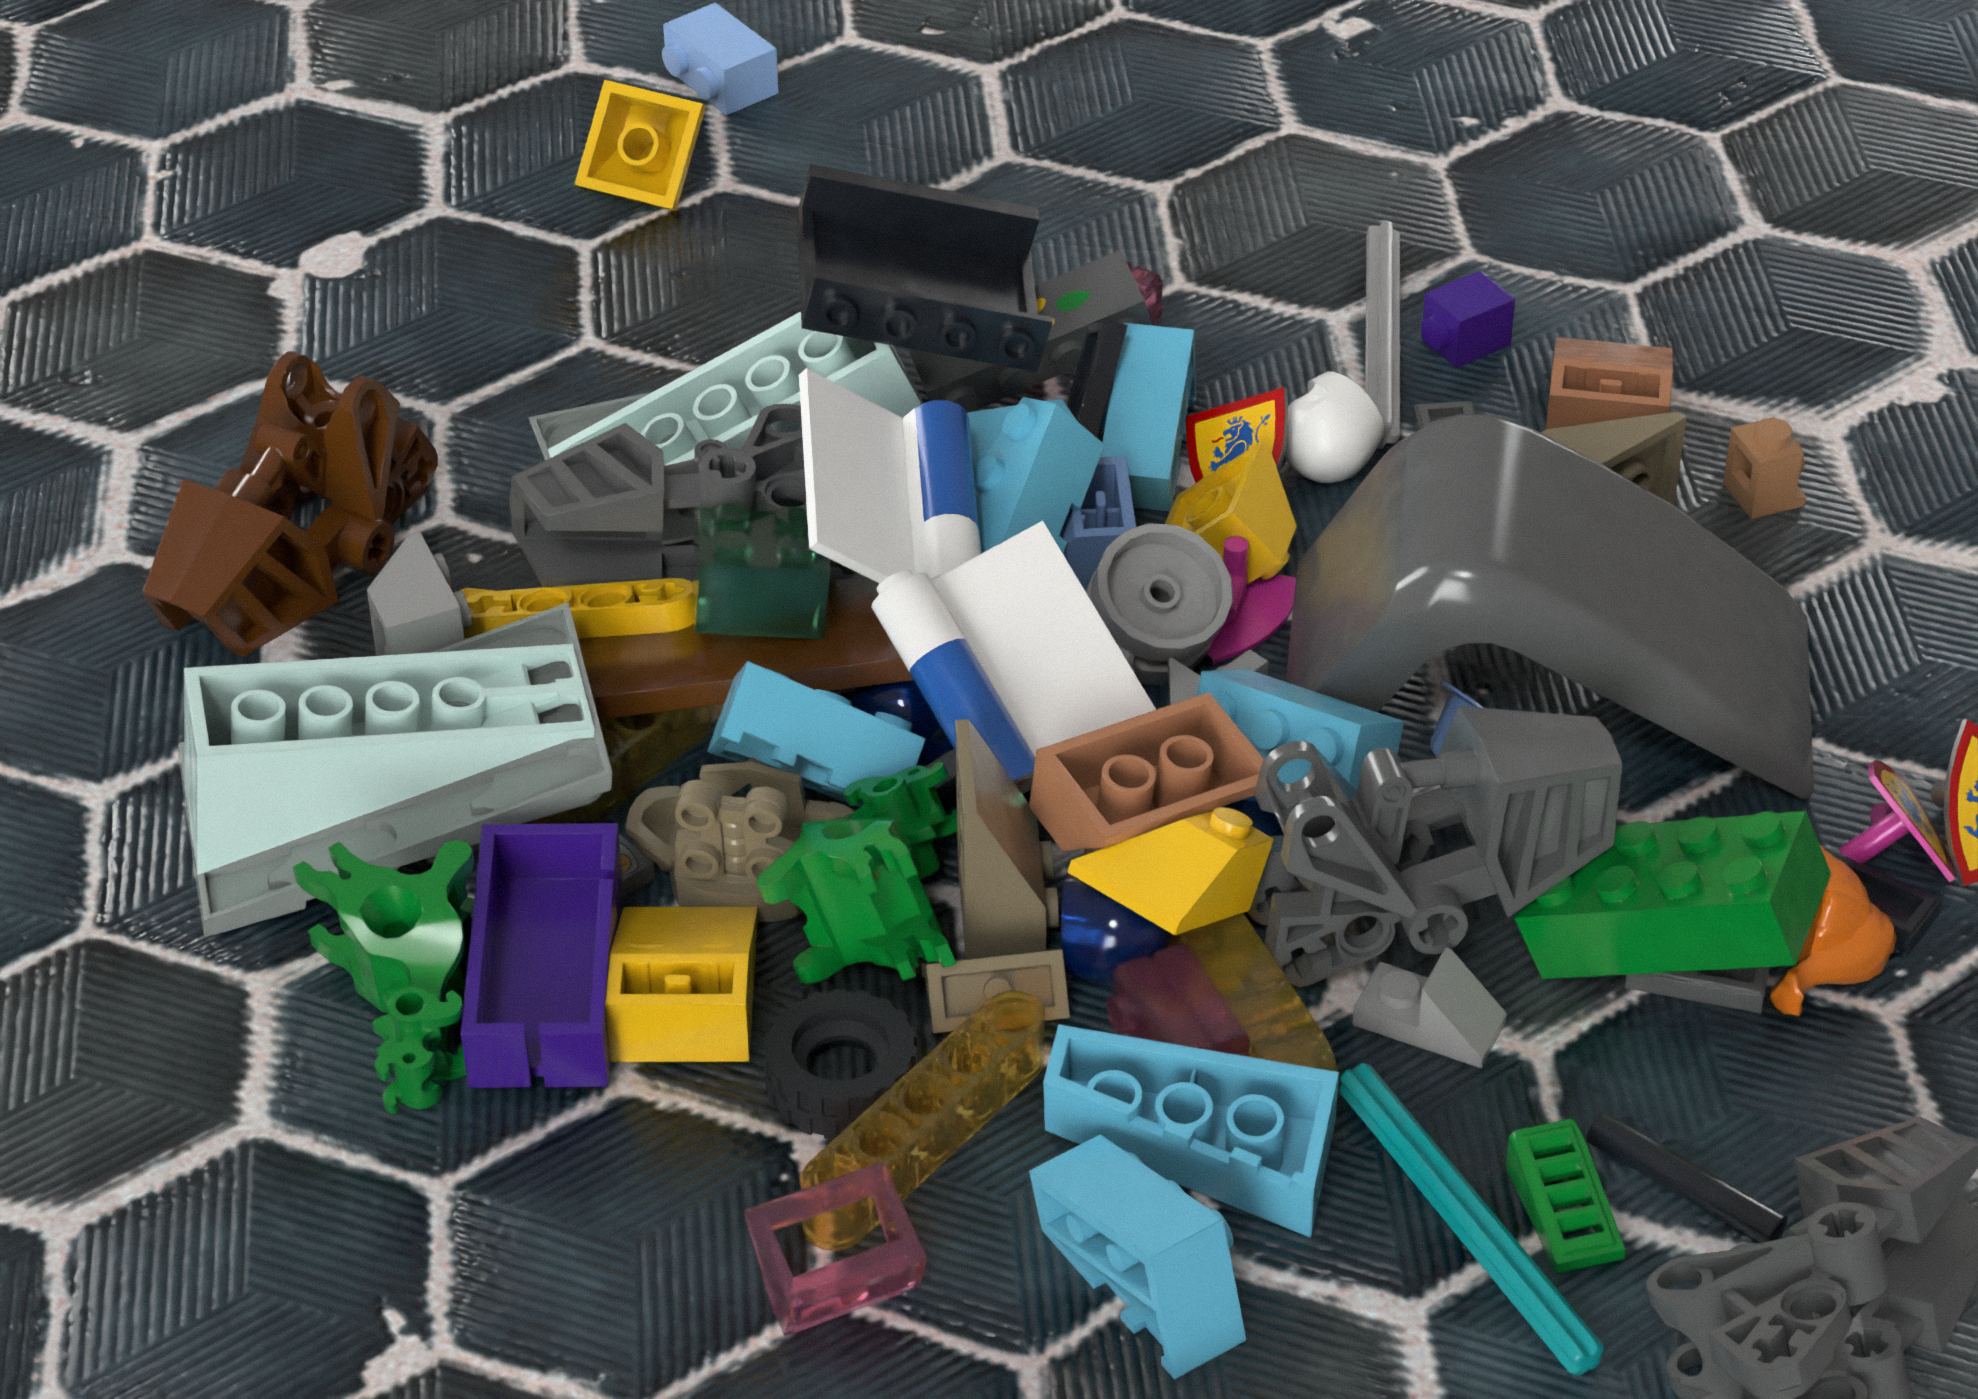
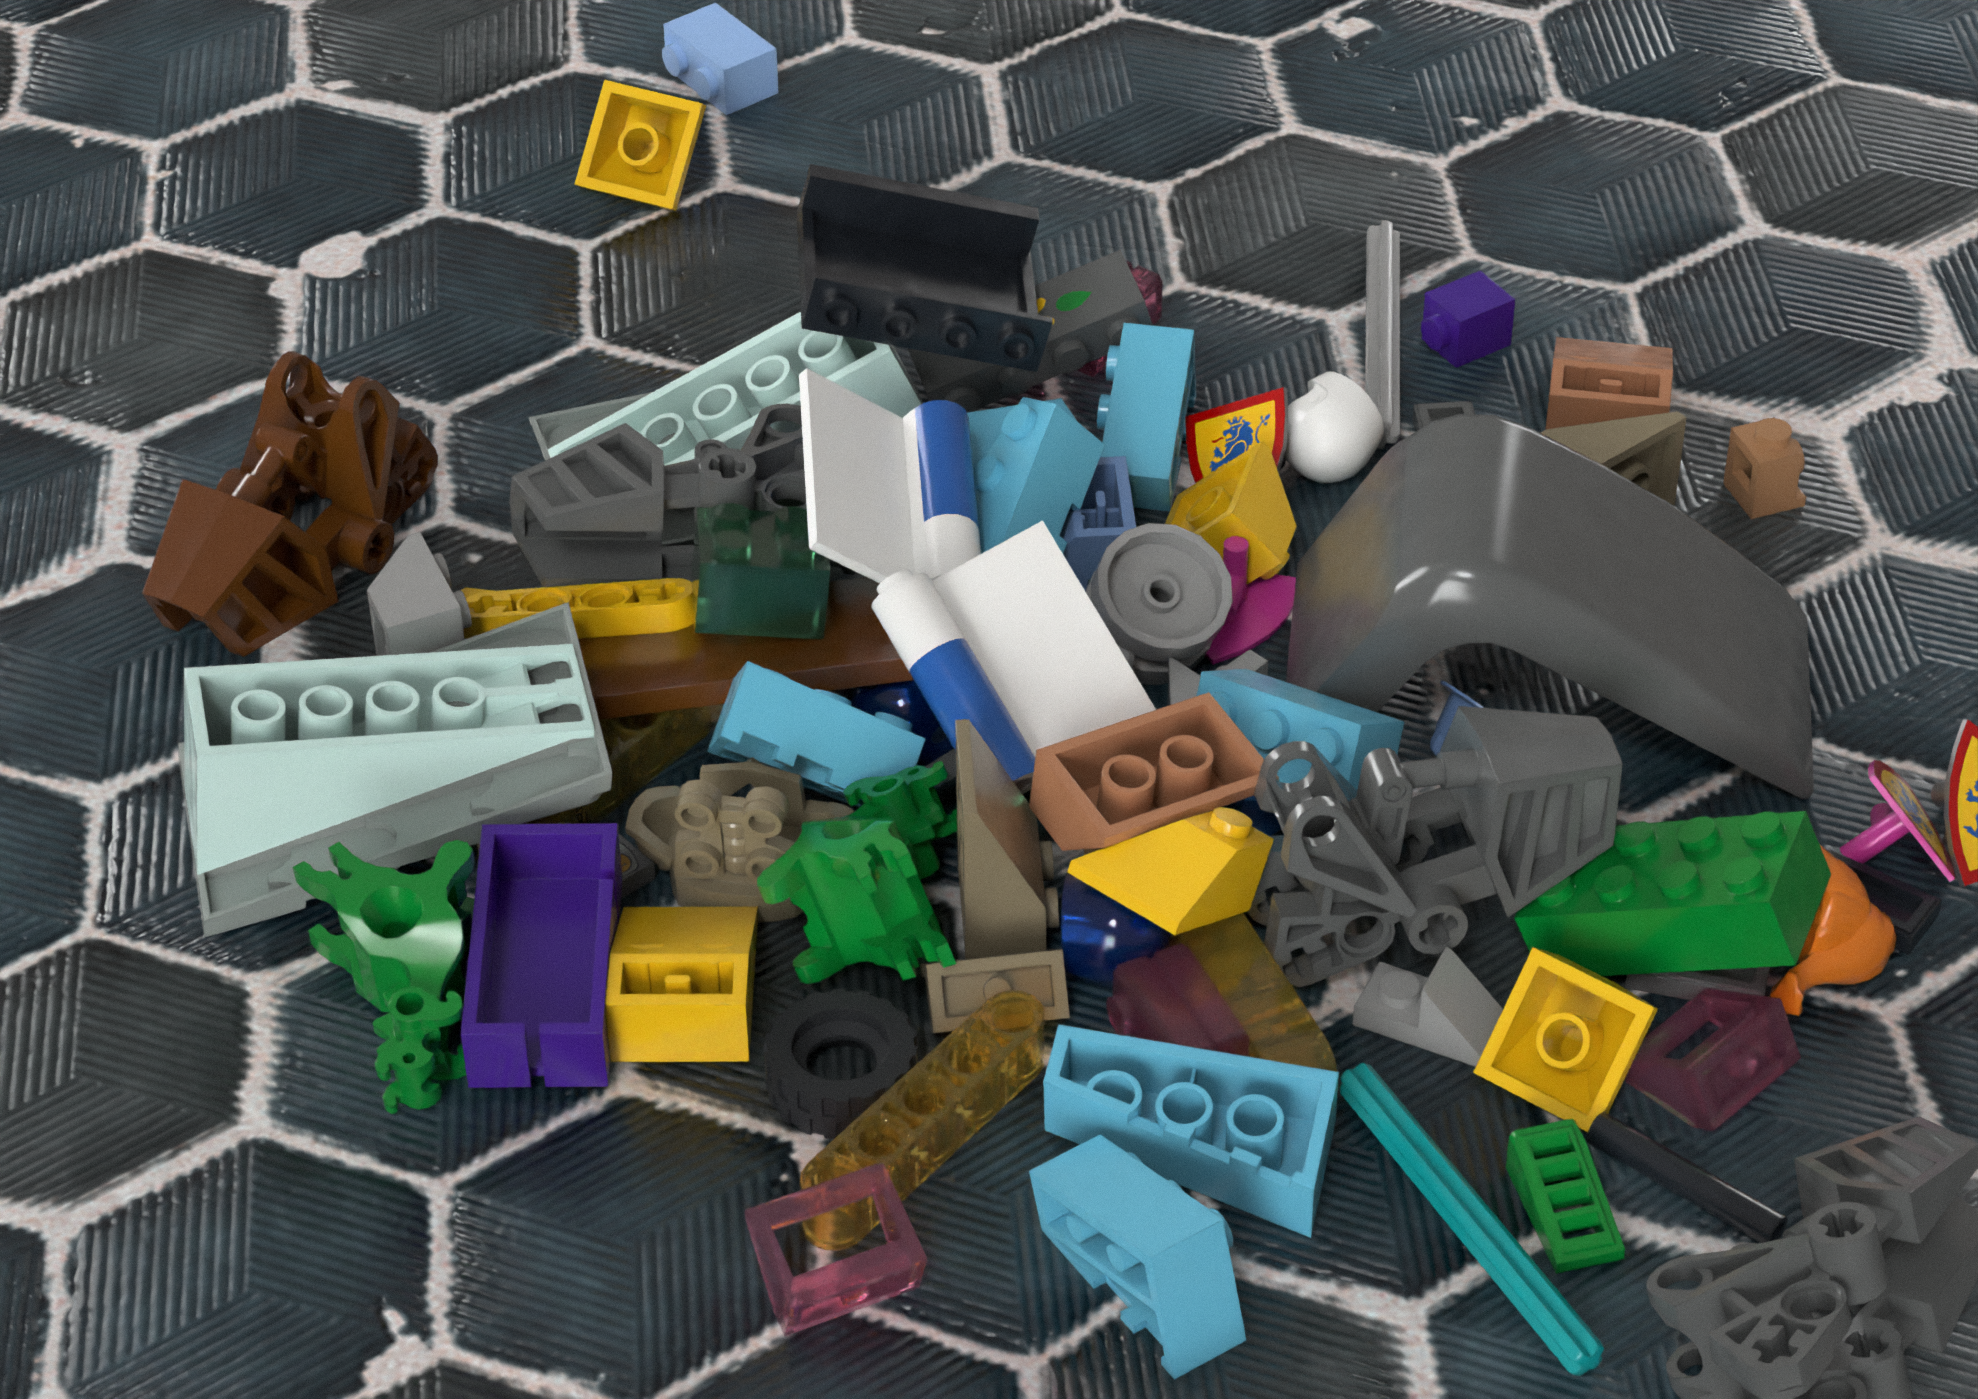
black tile [1067,319,1128,438] -> none
none -> yellow slope [1473,947,1658,1132]
none -> clear pink tile [1624,988,1801,1131]

